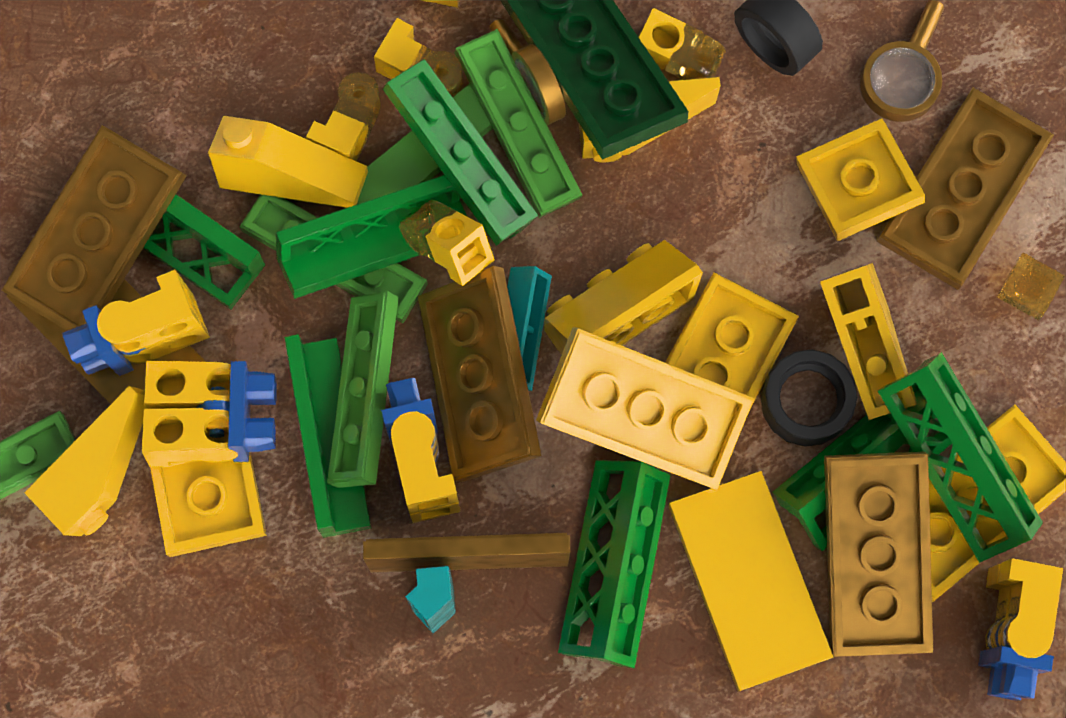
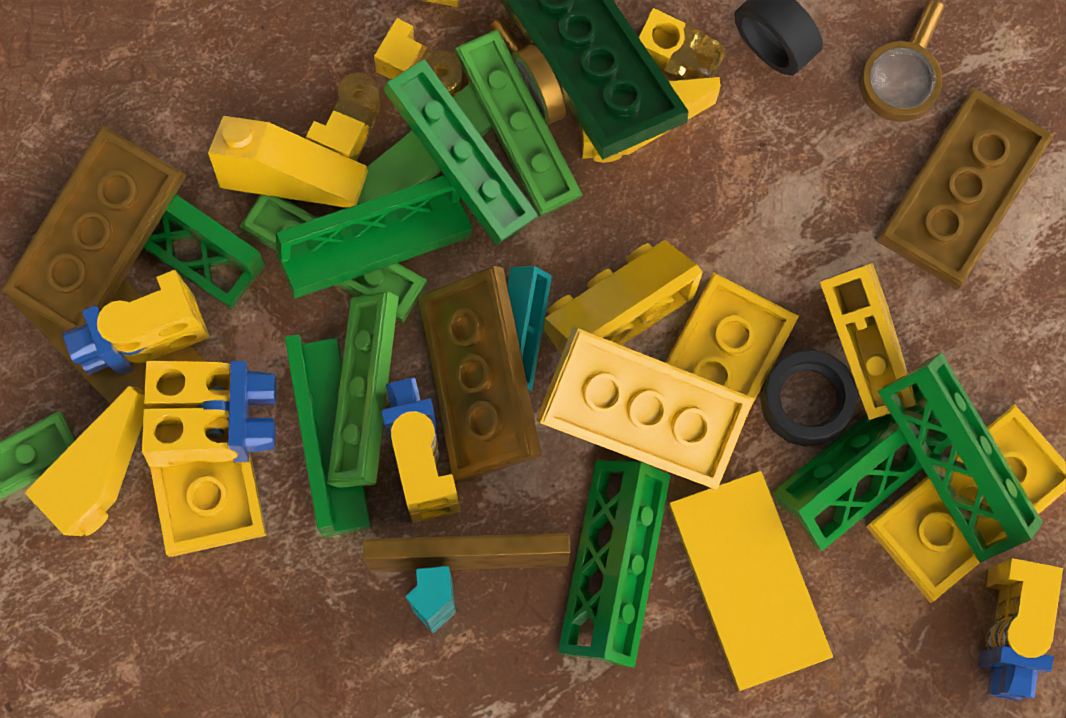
yellow leg [399,199,495,286] -> none
yellow plate [796,118,925,242] -> none
pearl gold tile [824,452,933,657] -> none
clear yellow plate [996,253,1065,321] -> none

